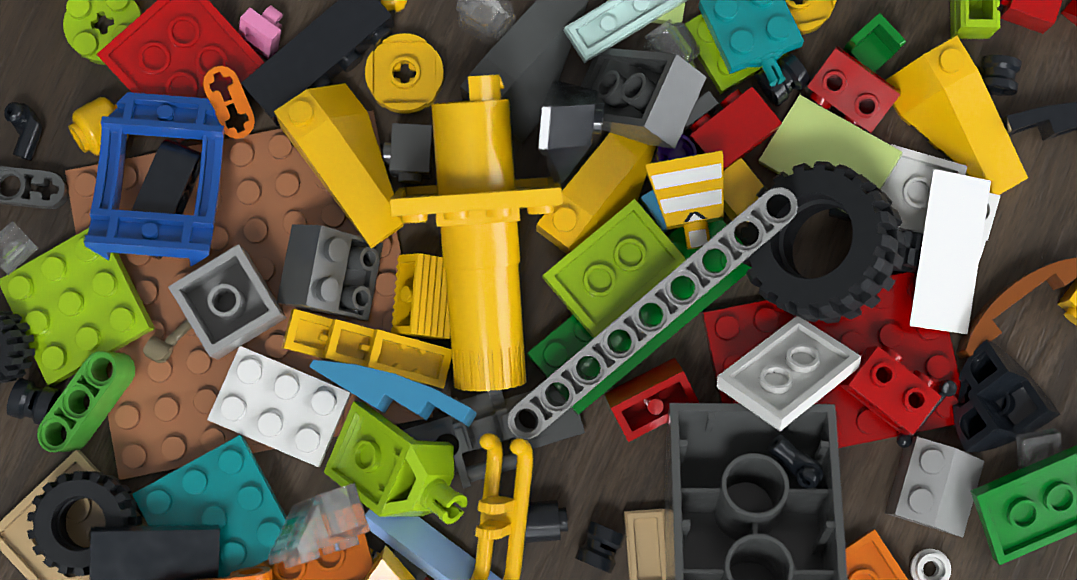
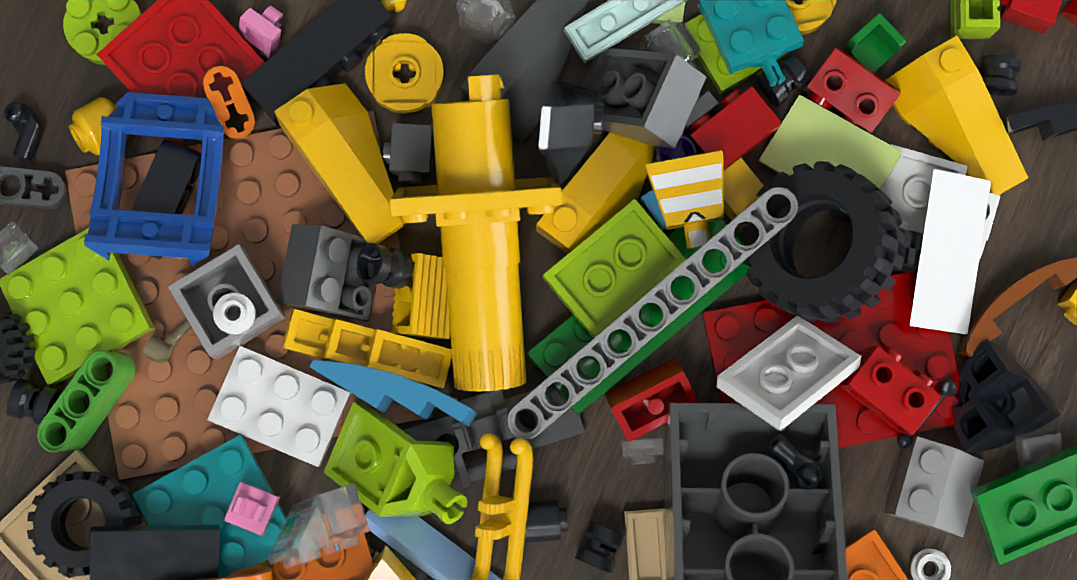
none -> white plate [213,293,256,335]
none -> bright pink tile [224,482,280,536]
none -> black wheel [356,243,413,289]
none -> clear plate [620,438,664,465]

